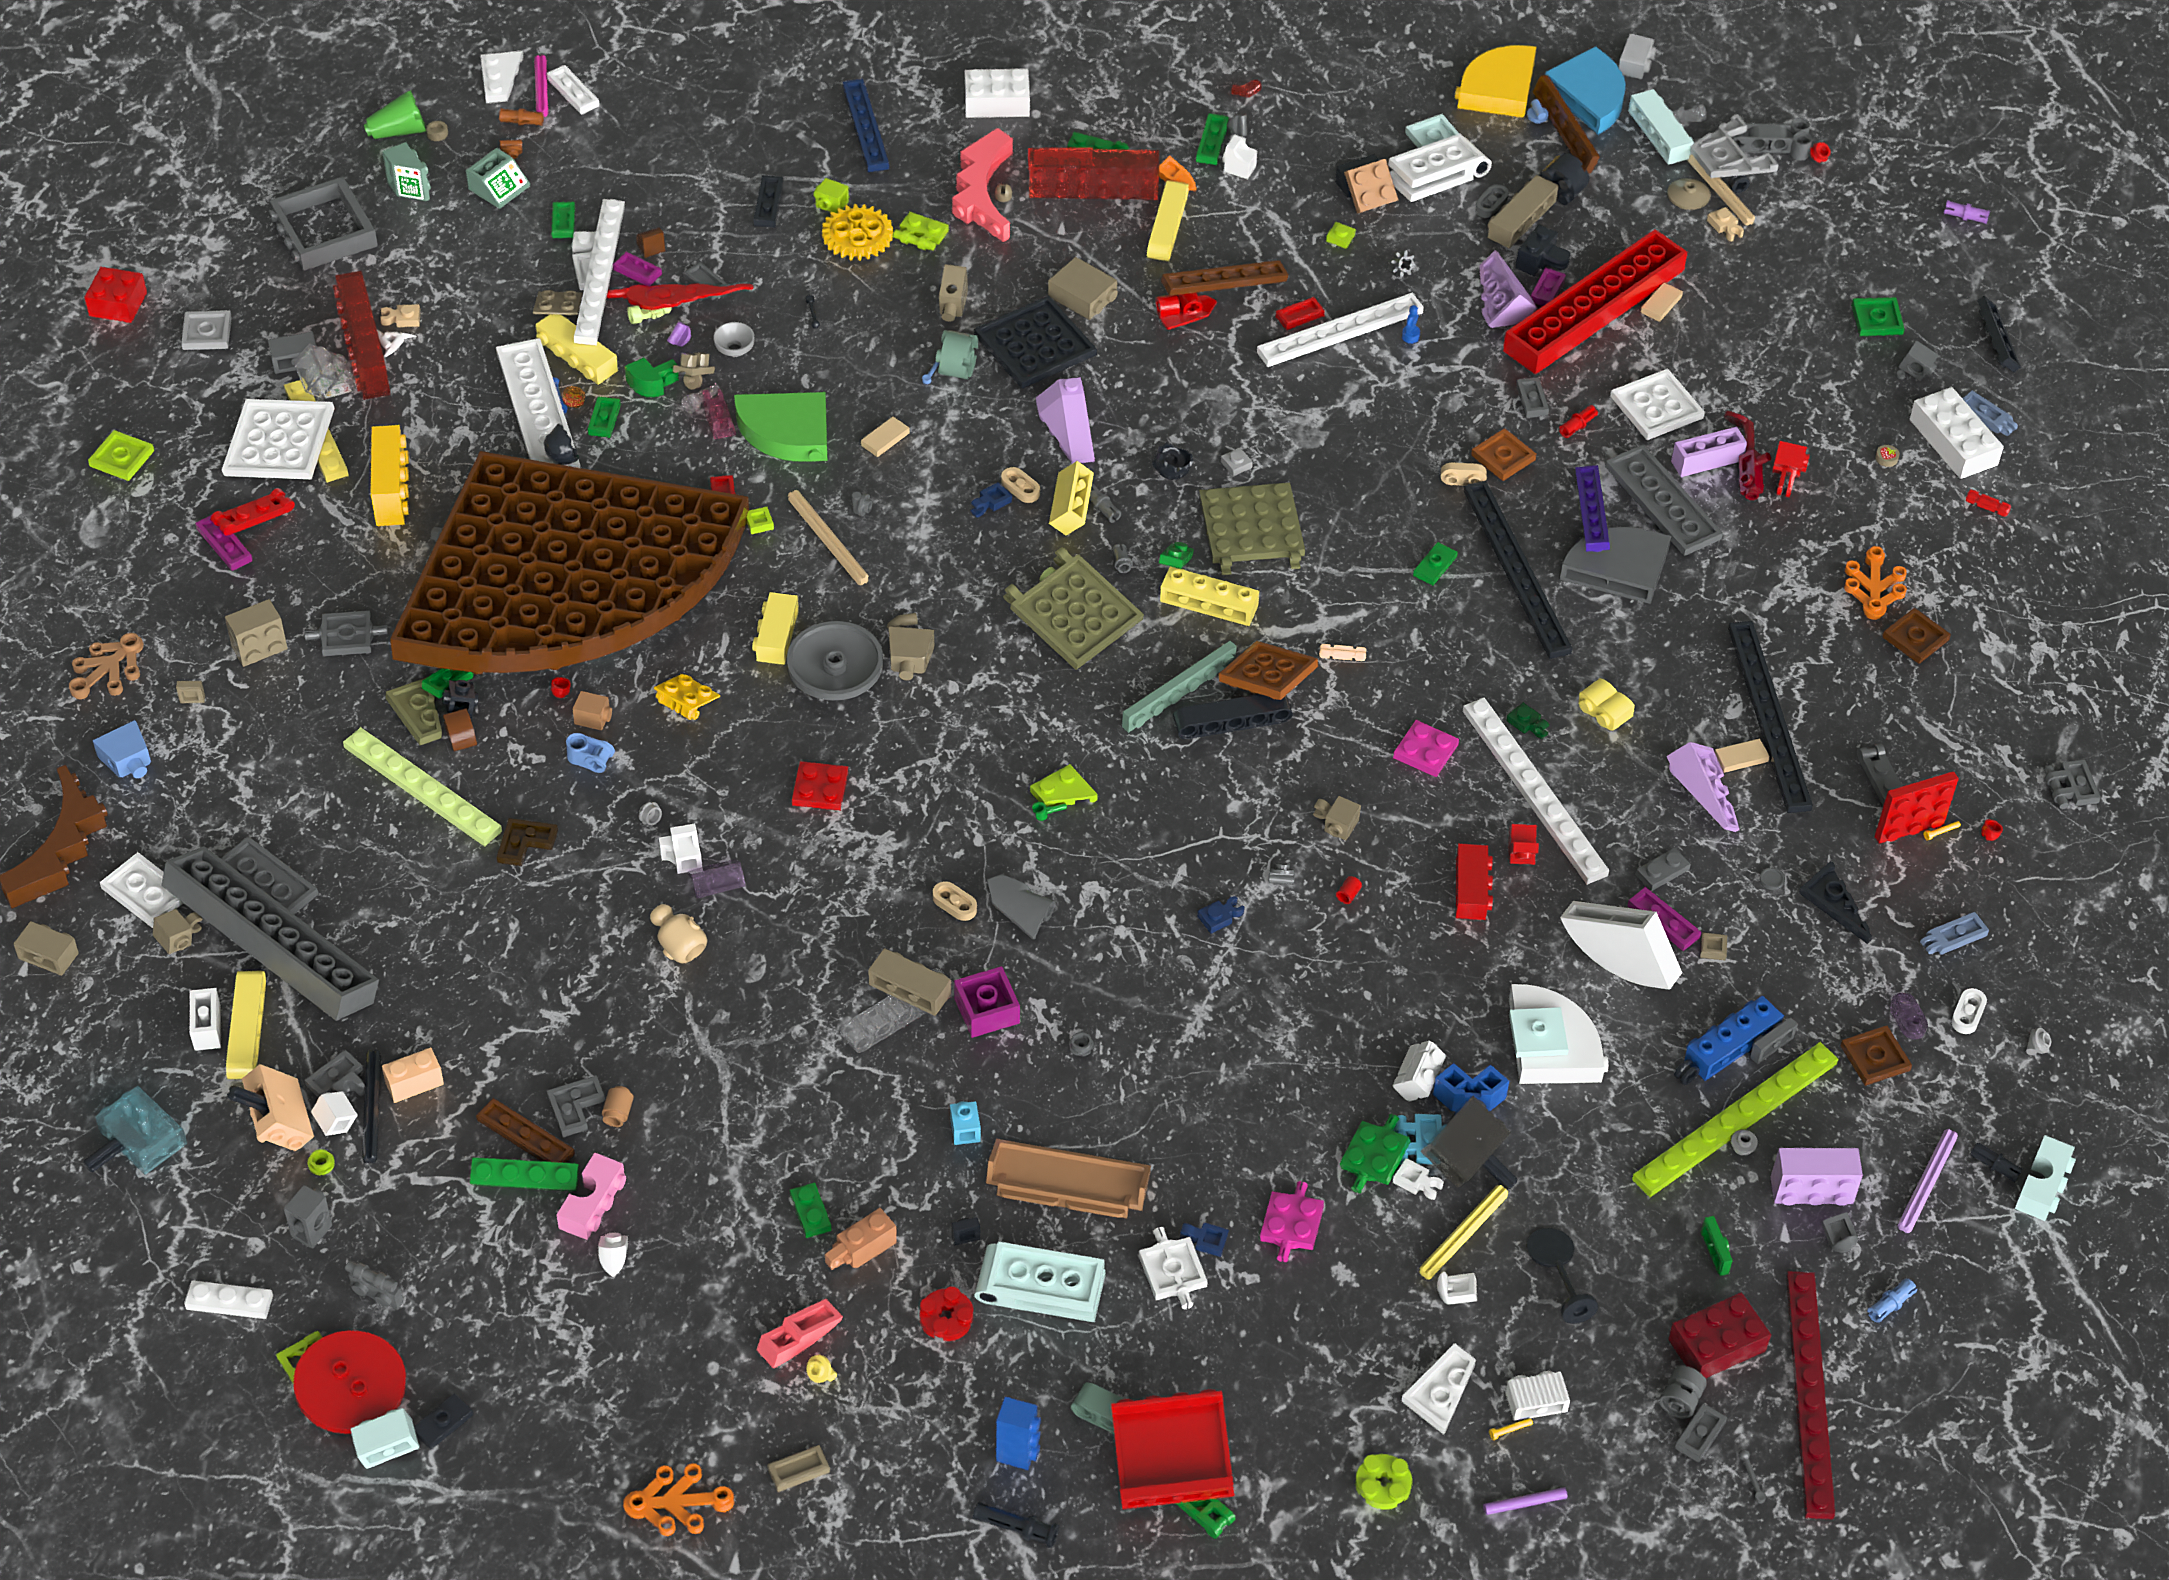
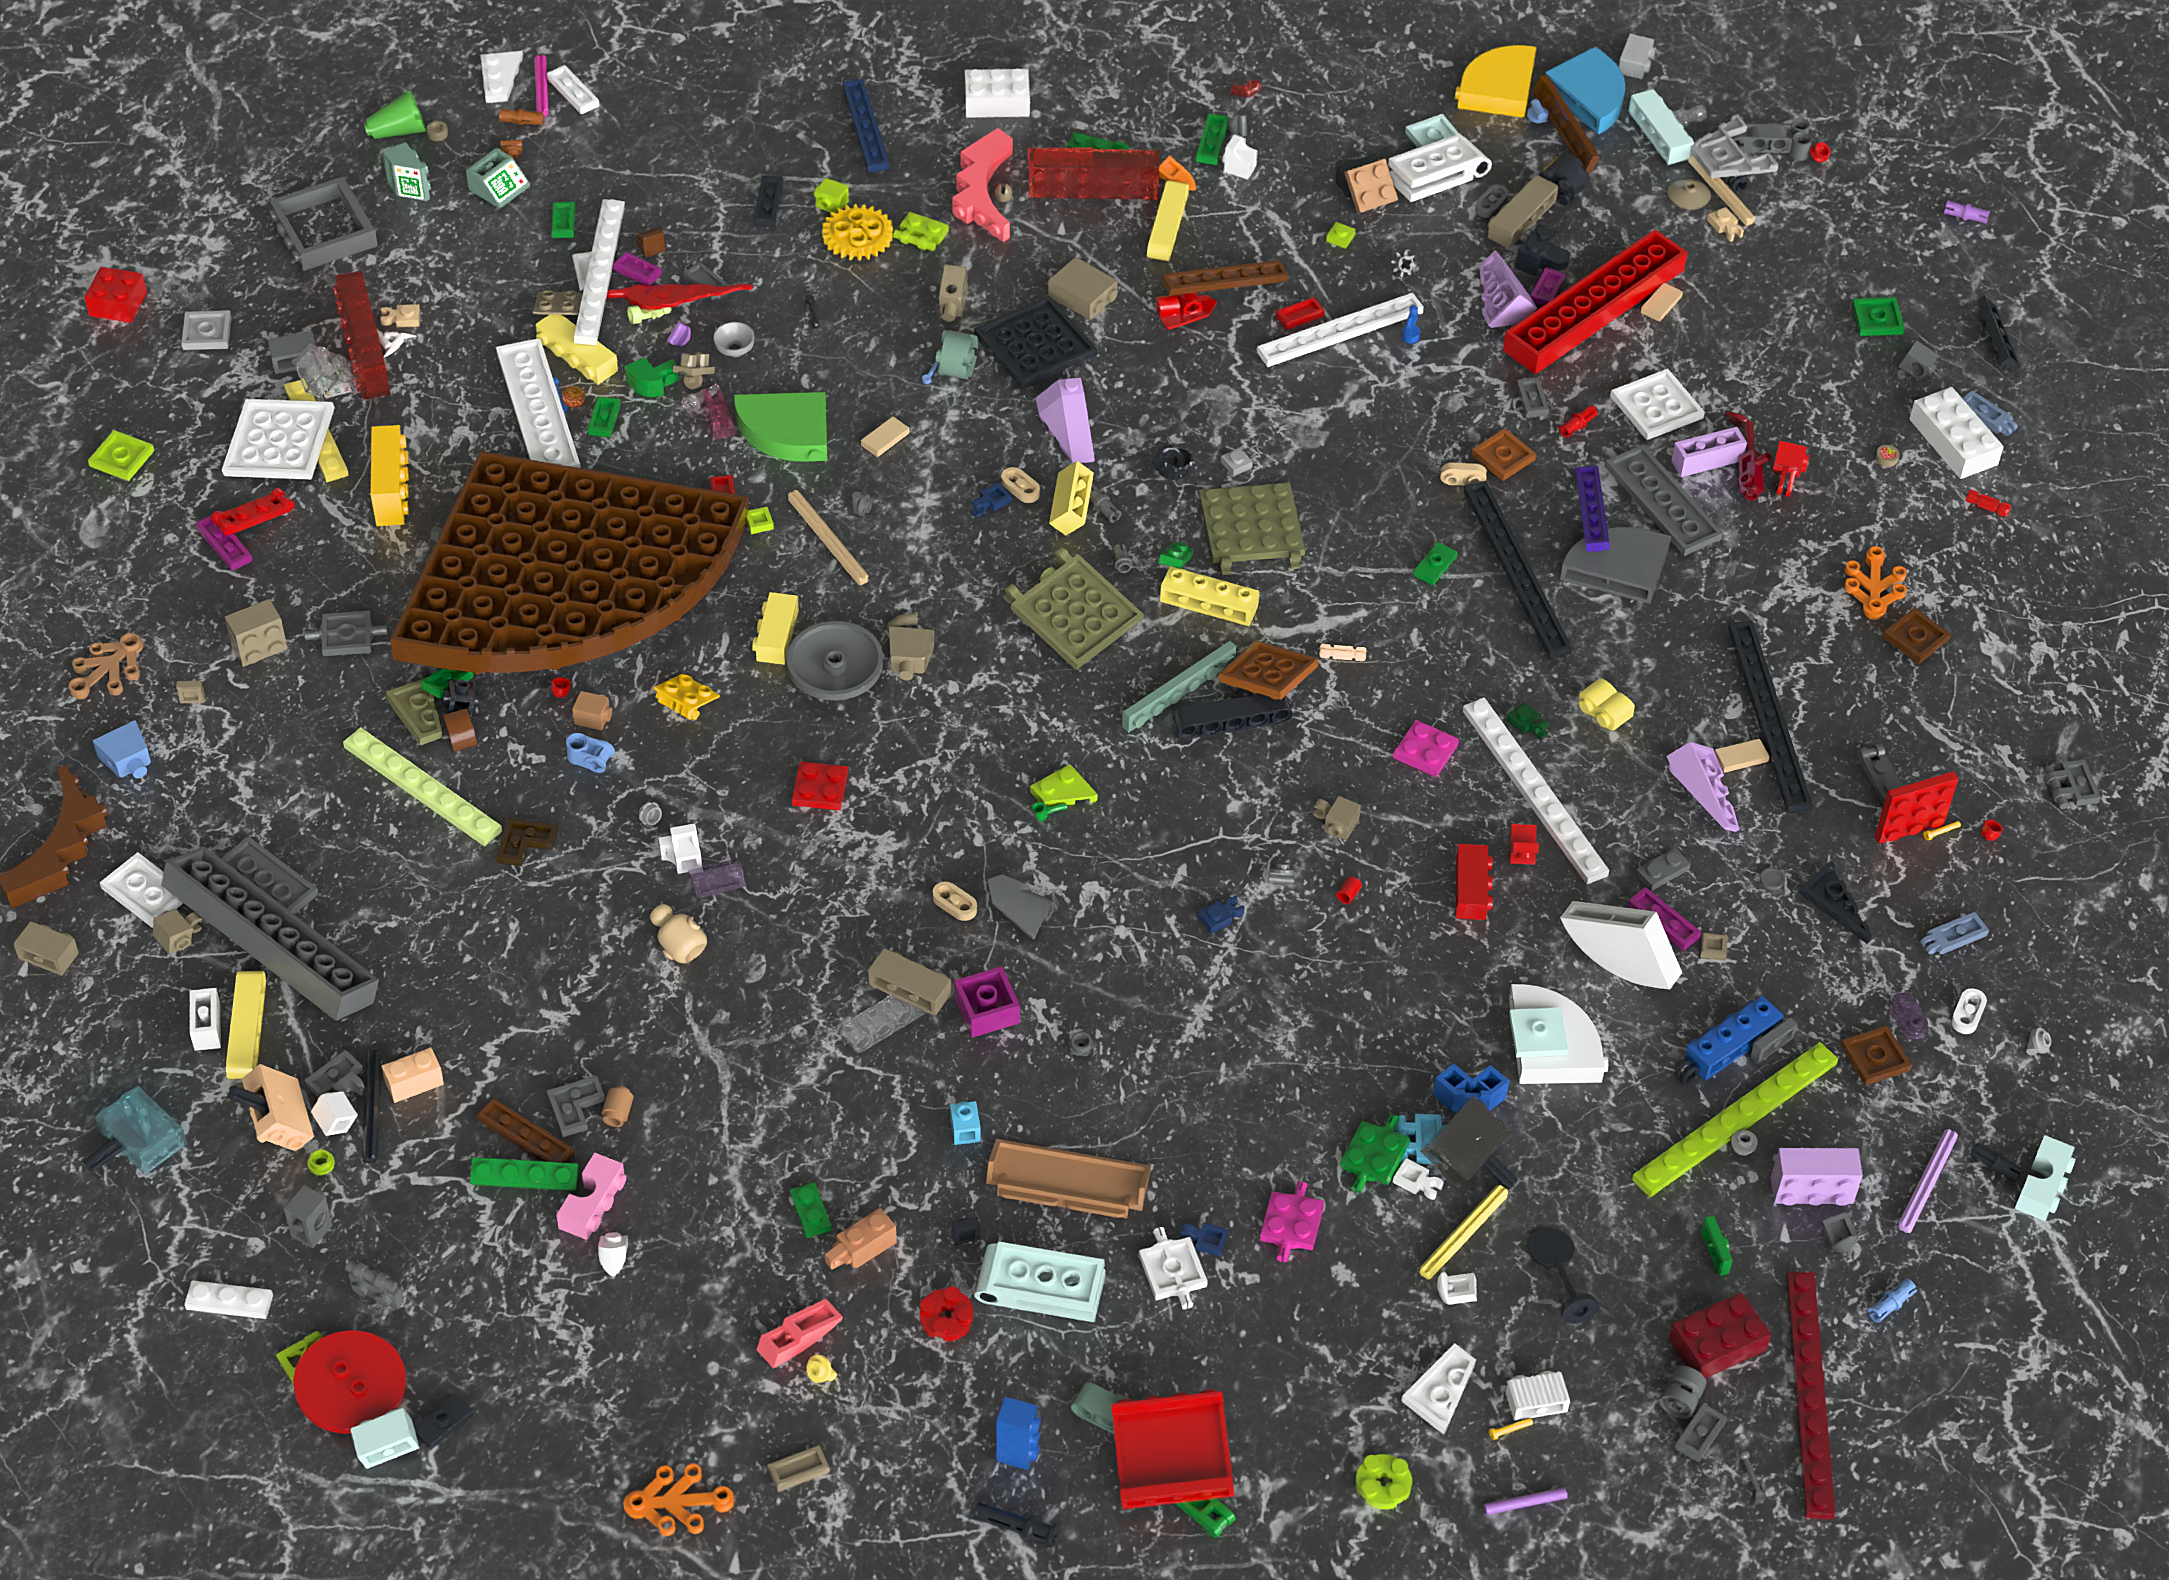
black hair [543,423,580,465] -> none
white plate [572,231,596,253] -> none
white brick [1393,1041,1446,1101] -> none

